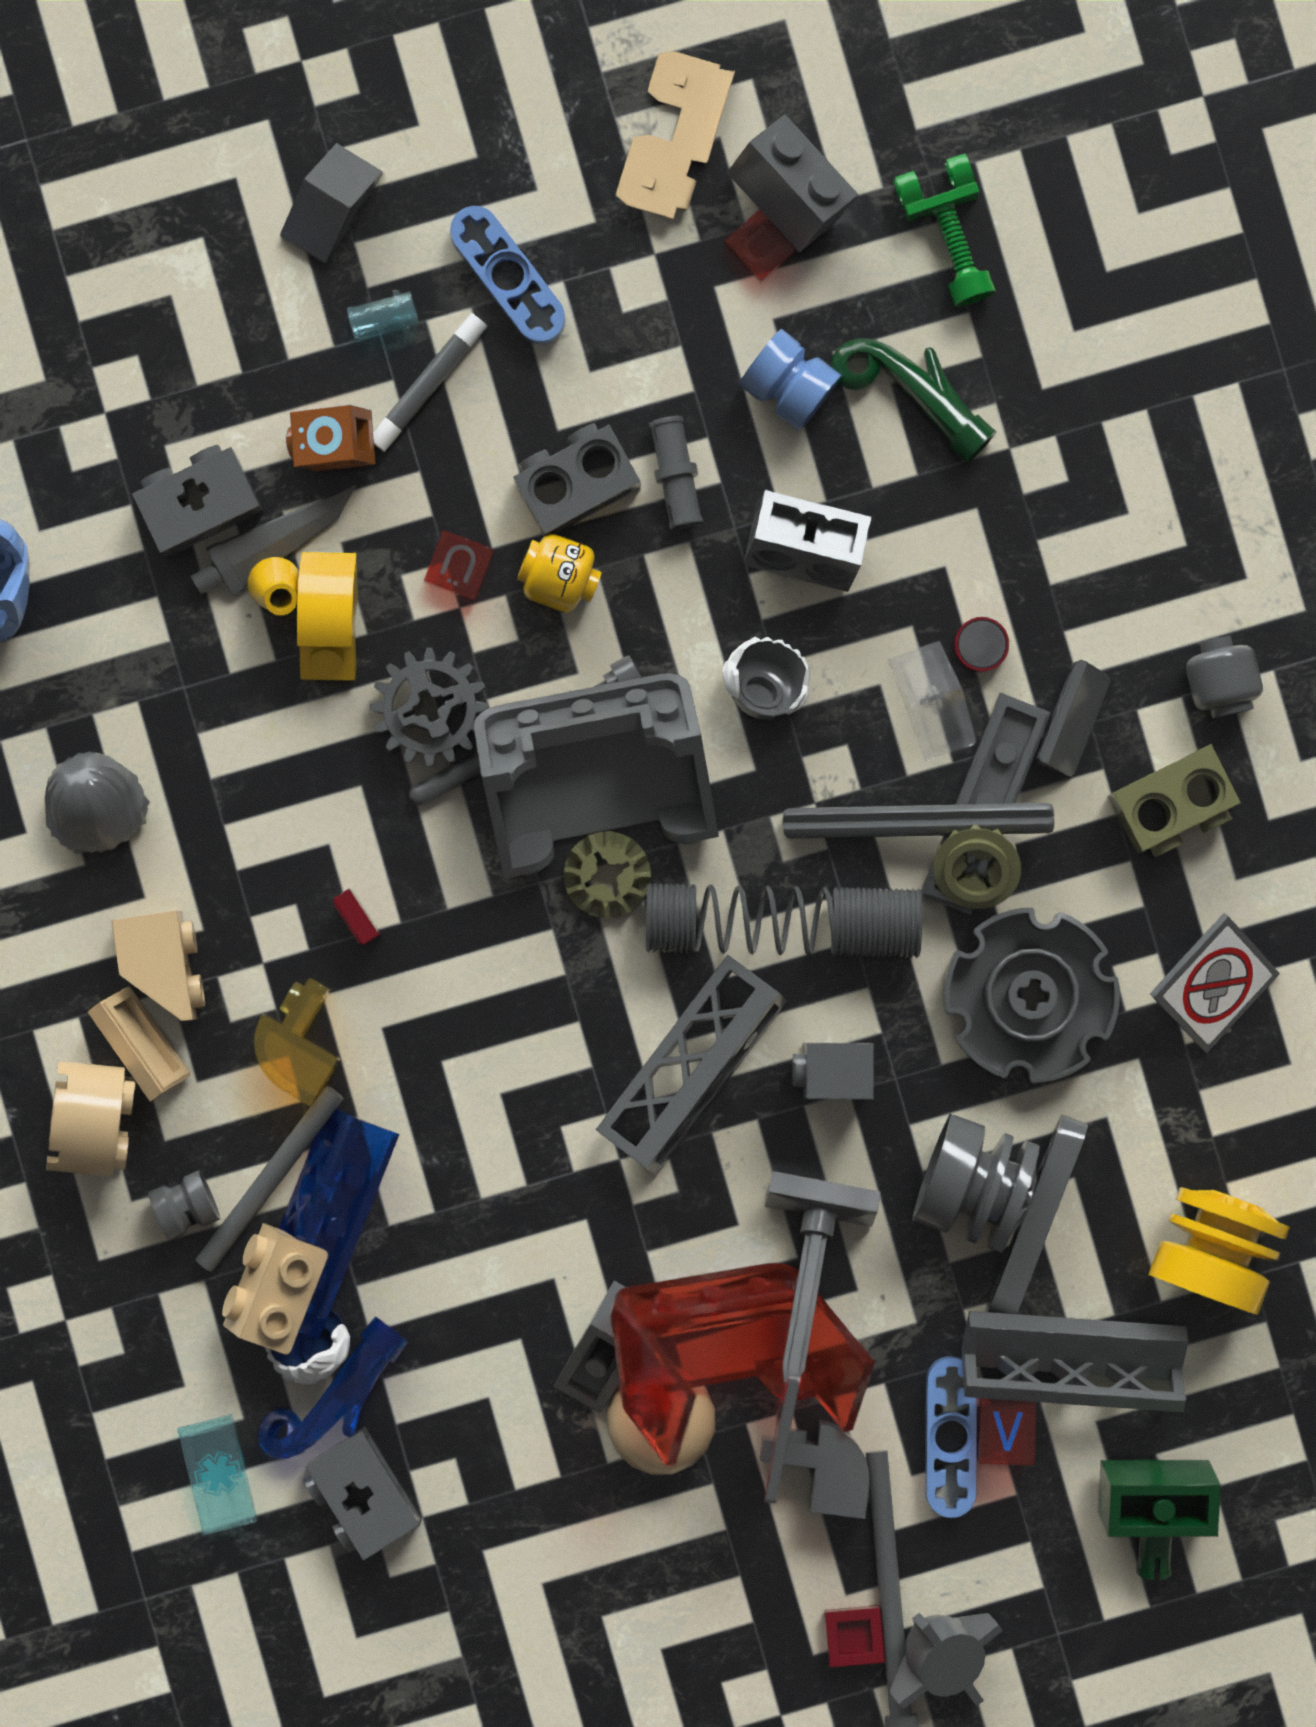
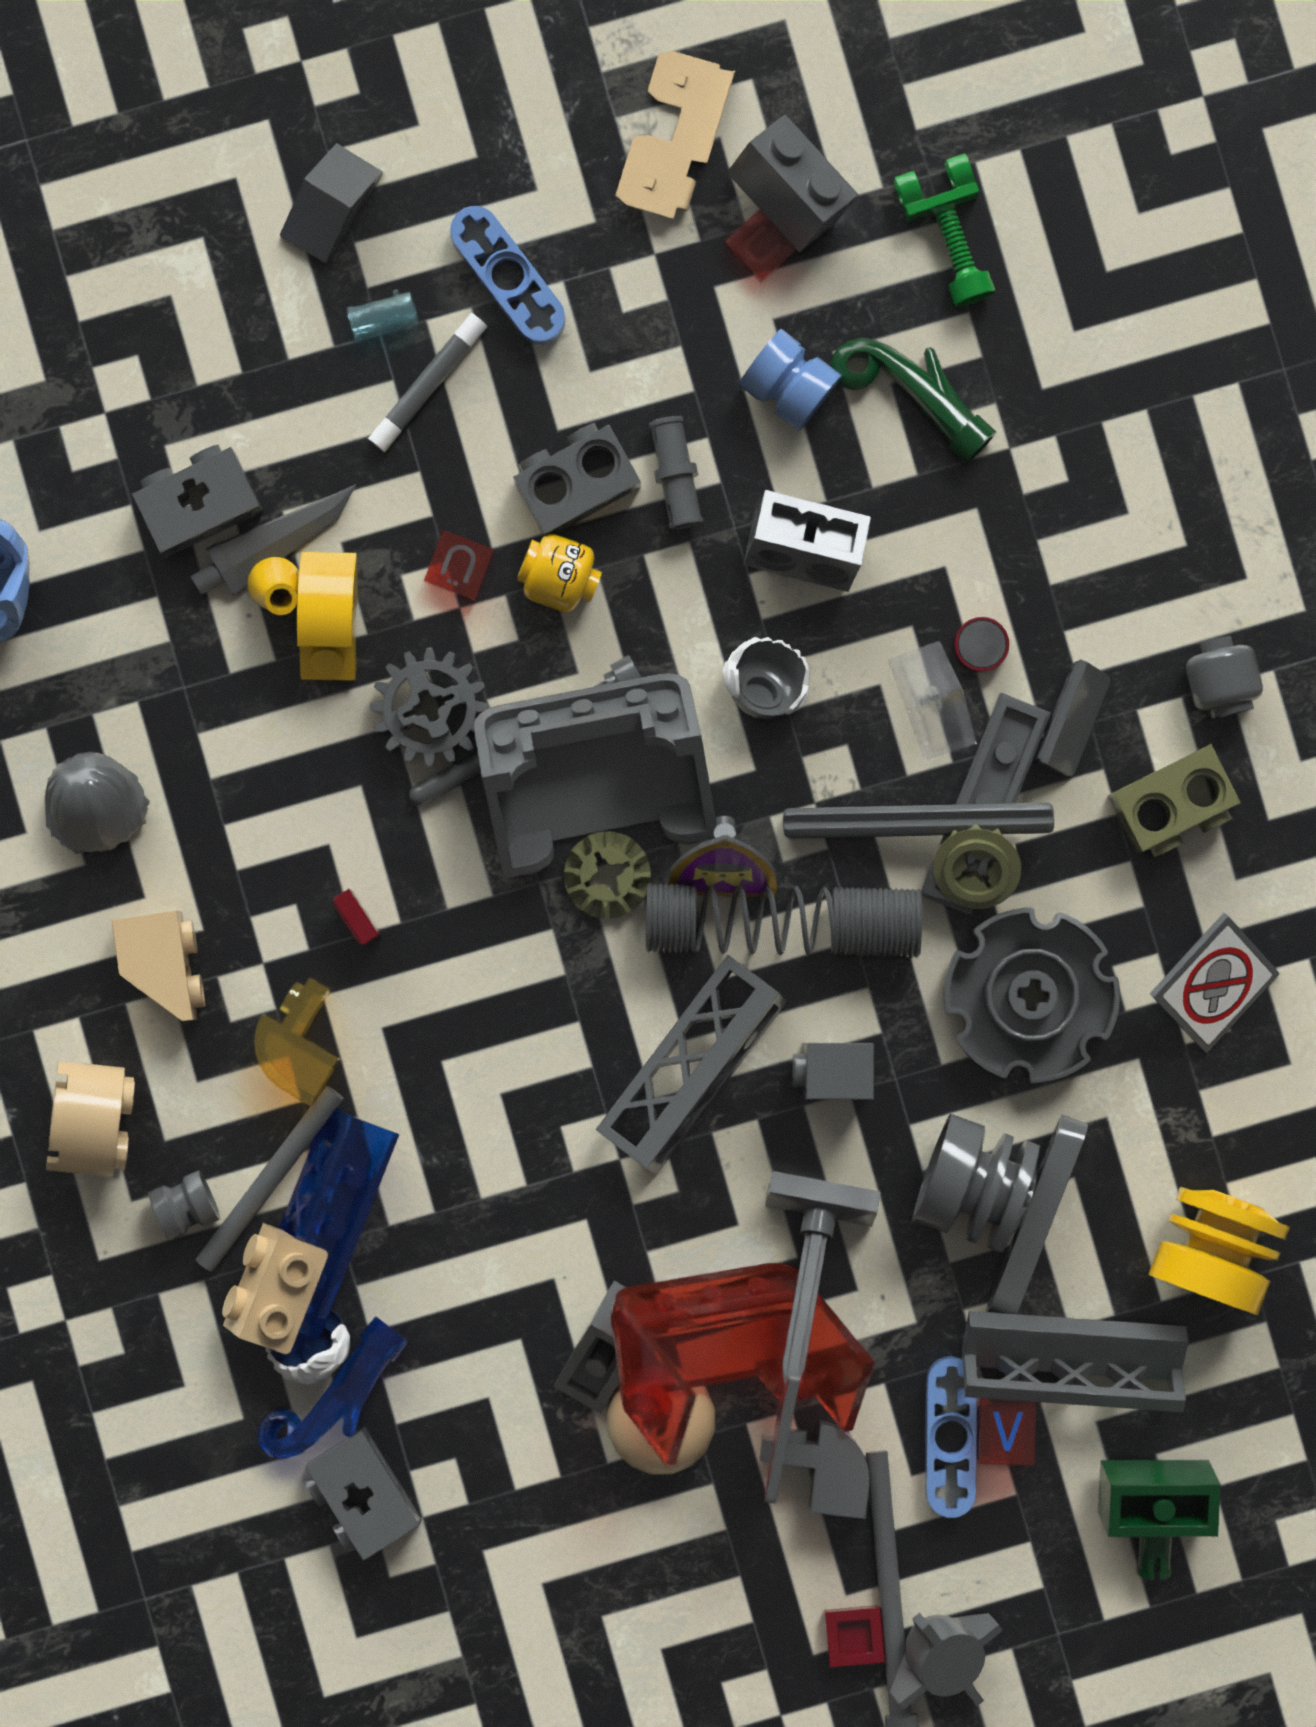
tan tile [88,986,191,1102] -> none
clear light blue tile [177,1414,258,1535] -> none
dark orange brick [286,405,375,471] -> none
none -> shield [668,816,777,898]

